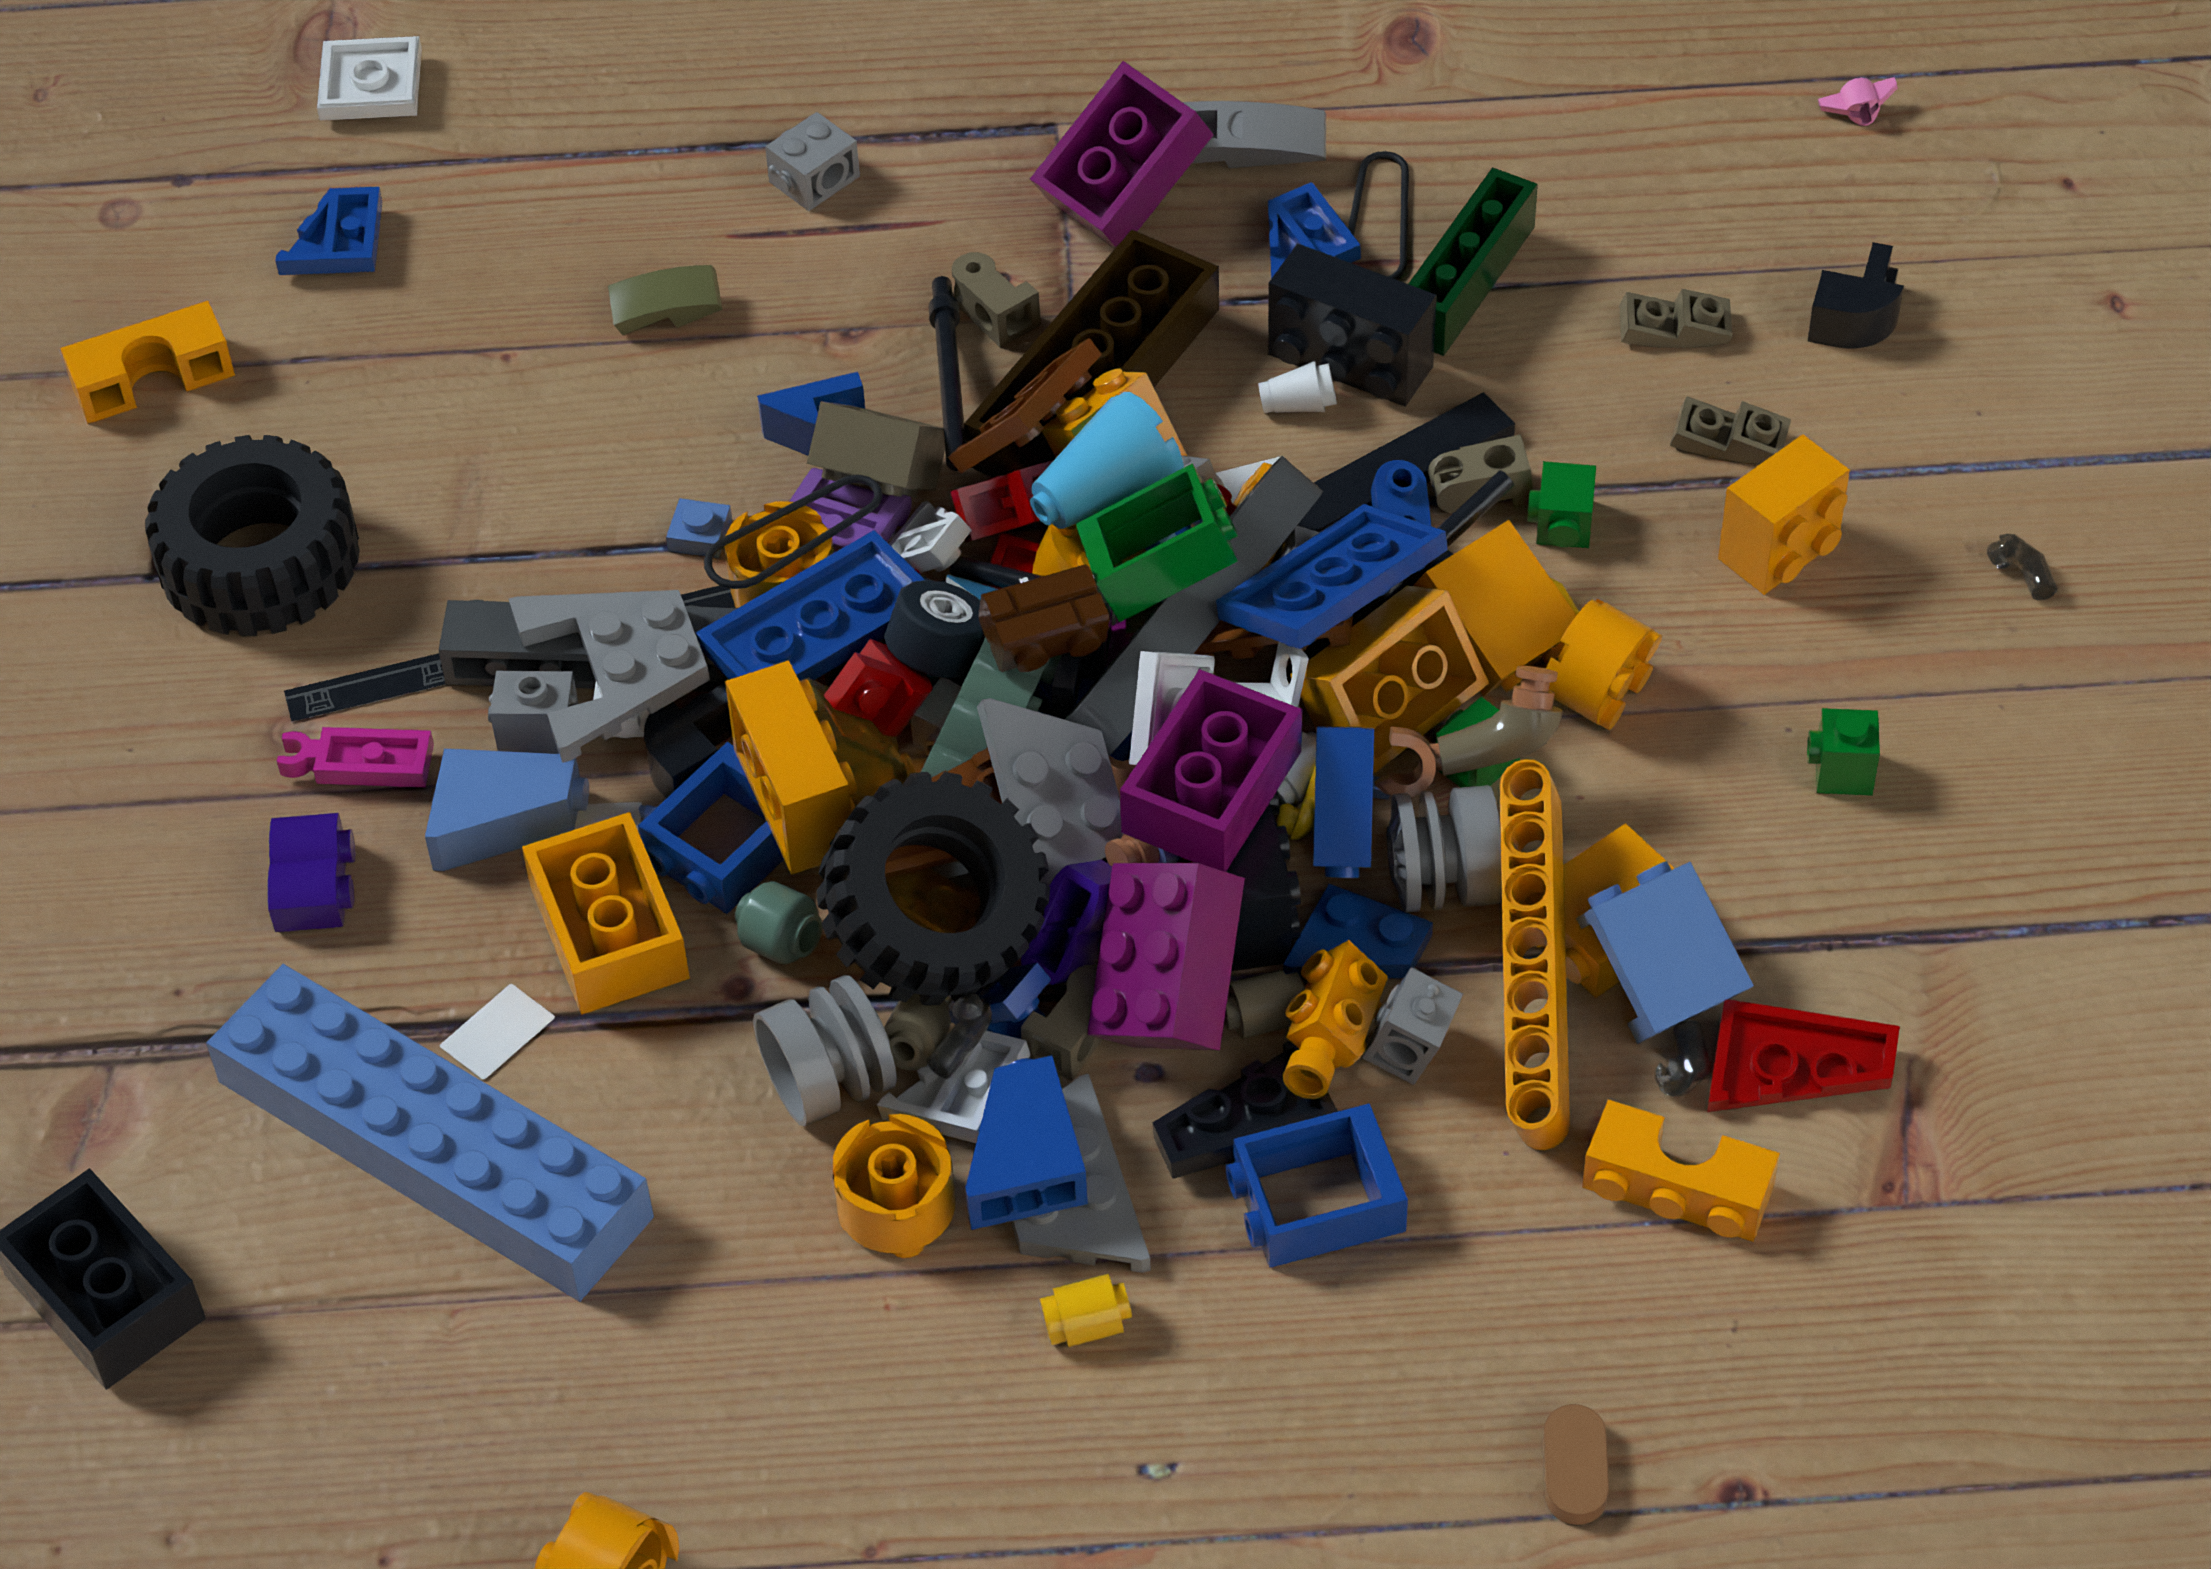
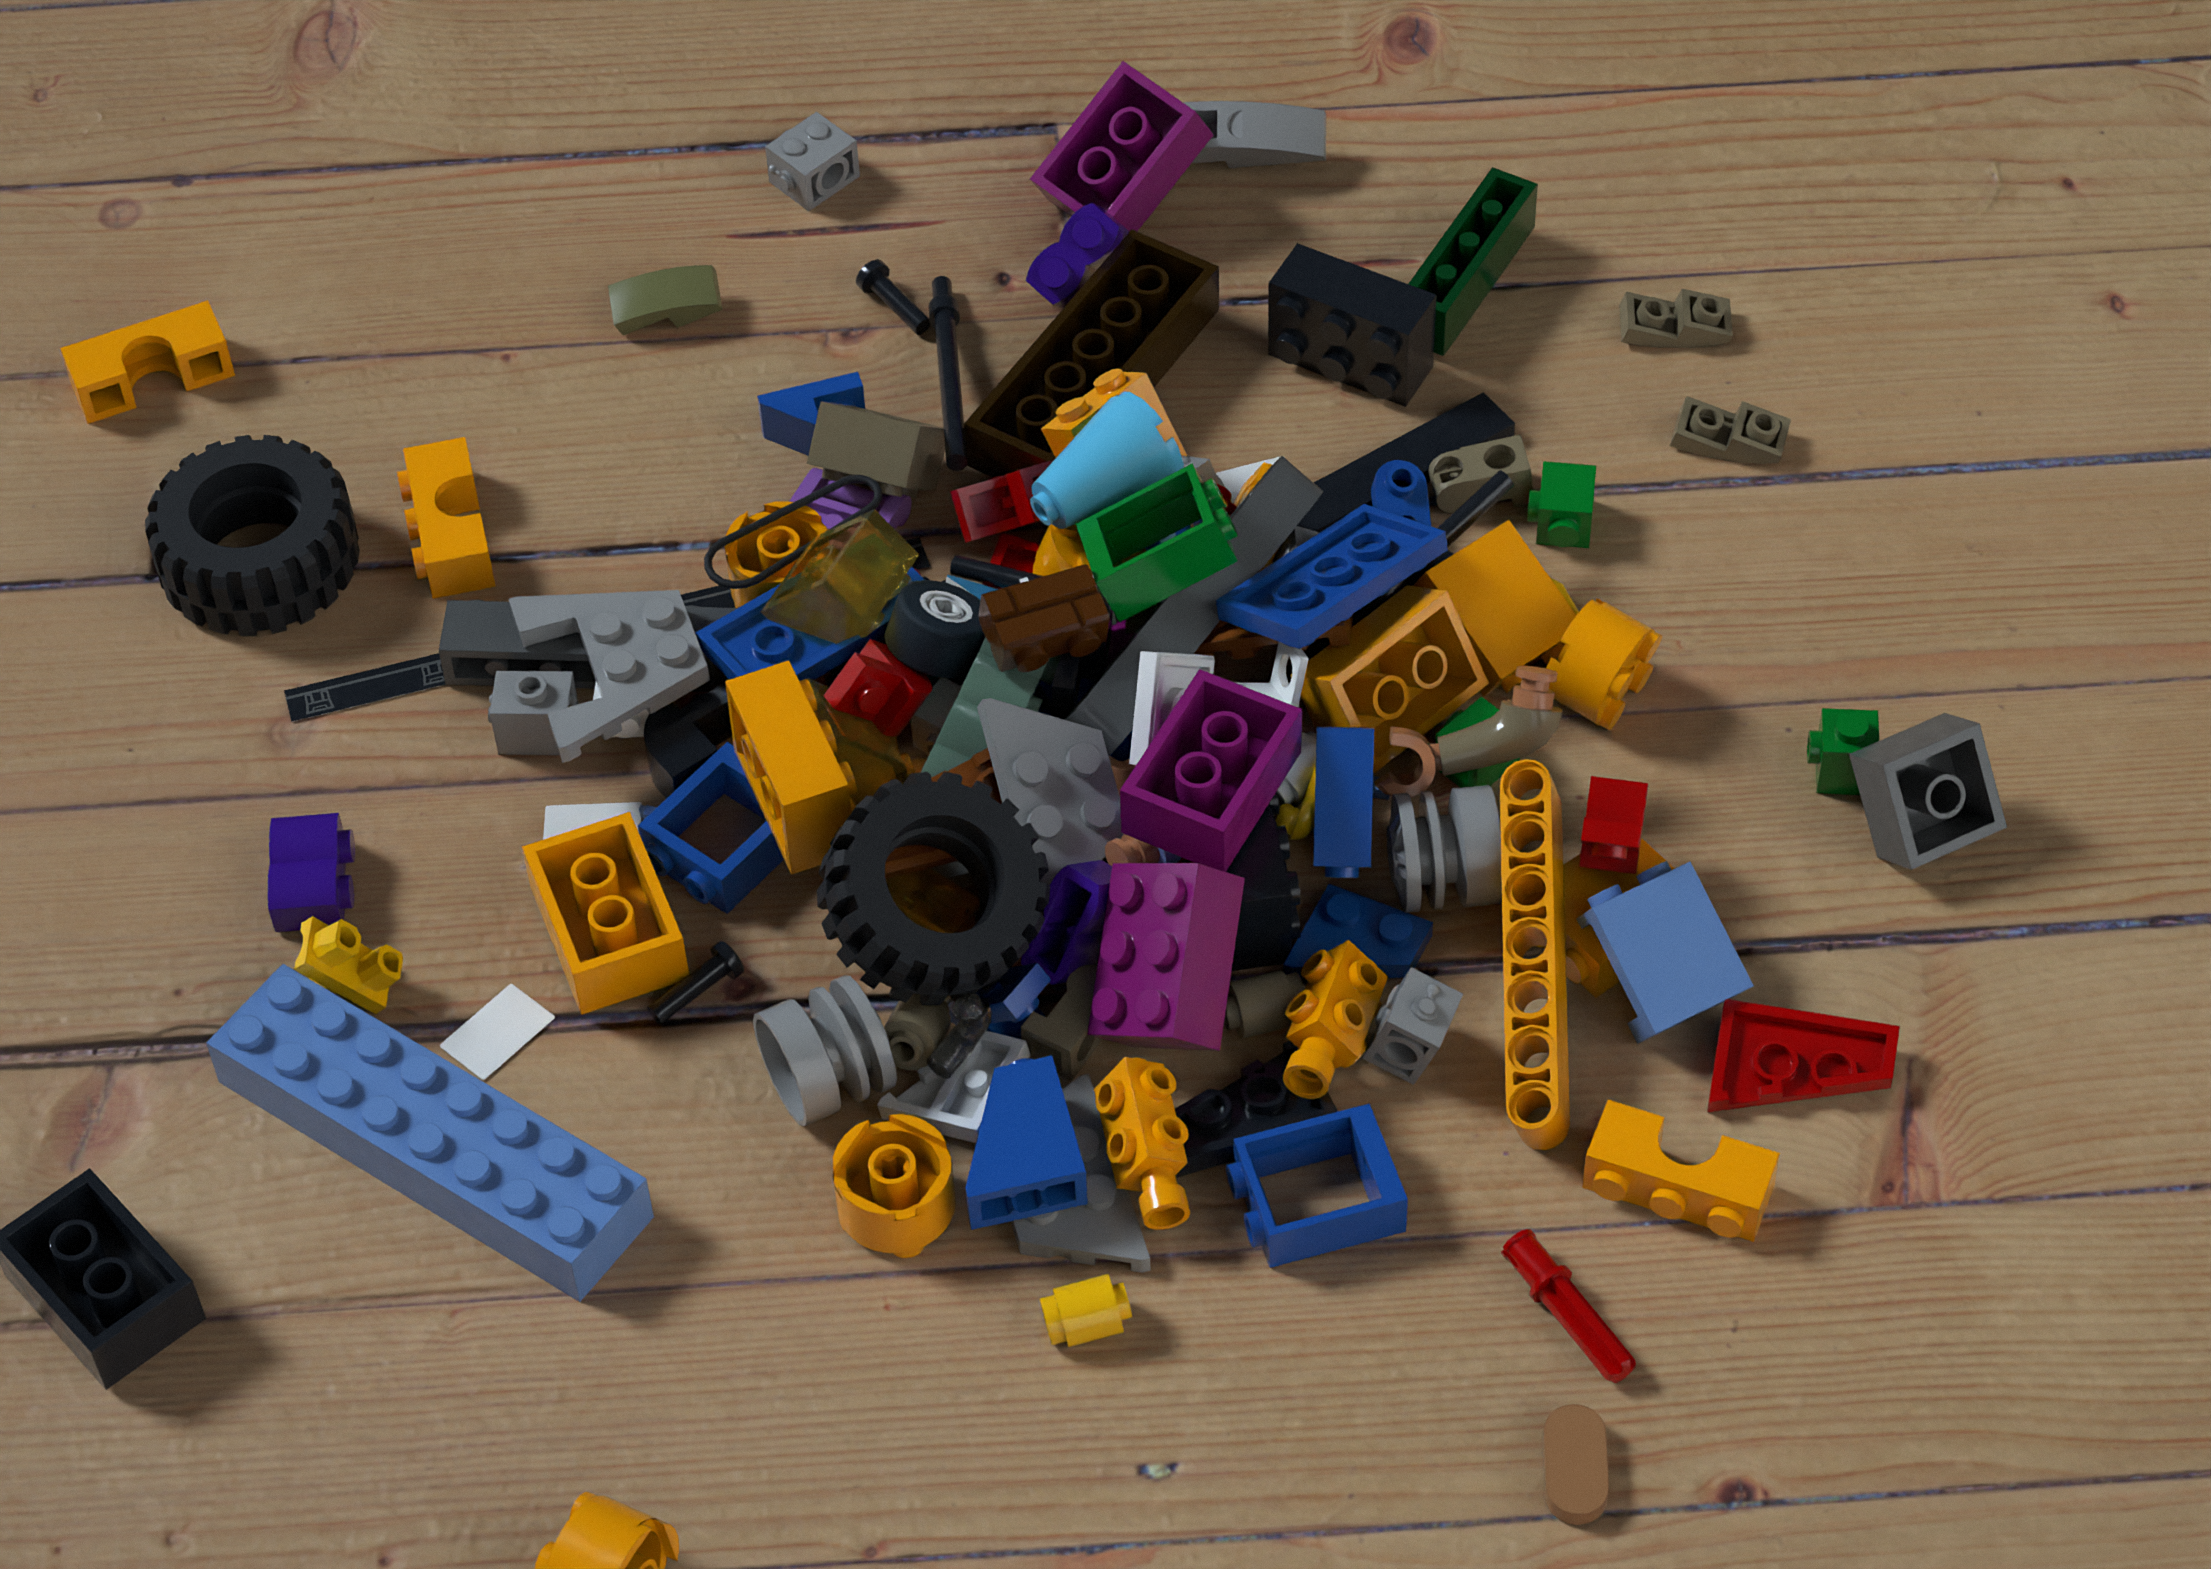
blue wing [275,187,382,275] -> none
dark pink plate [277,727,434,787] -> none
white plate [317,36,422,121] -> none
medium blue slope [425,748,589,871] -> none
medium blue plate [666,498,732,558] -> none
sand green head [735,881,823,965] -> none
white wing [889,501,972,573] -> none
dark orange wing [948,338,1102,473] -> none
dark tan leg [952,252,1041,348] -> none
white cone [1258,361,1337,414] -> none
blue wing [1268,182,1361,279] -> none
black piece [1348,151,1409,280] -> none
clear smoke arm [1655,1020,1711,1097] -> none
light orange brick [1718,434,1850,595] -> none
black brick [1807,242,1904,349] -> none
bright pink piece [1818,77,1898,126] -> none
clear smoke arm [1987,534,2058,601] -> none
none -> yellow hips [294,916,403,1014]
none -> light orange arch [397,437,496,599]
none -> black piece [647,941,744,1025]
none -> clear yellow slope [761,509,919,644]
none -> black piece [856,259,931,335]
none -> dark purple brick [1026,203,1129,308]
none -> light orange brick [1094,1057,1190,1230]
none -> red axle [1501,1229,1636,1383]
none -> red brick [1579,776,1648,874]
none -> dark grey brick [1849,713,2007,870]

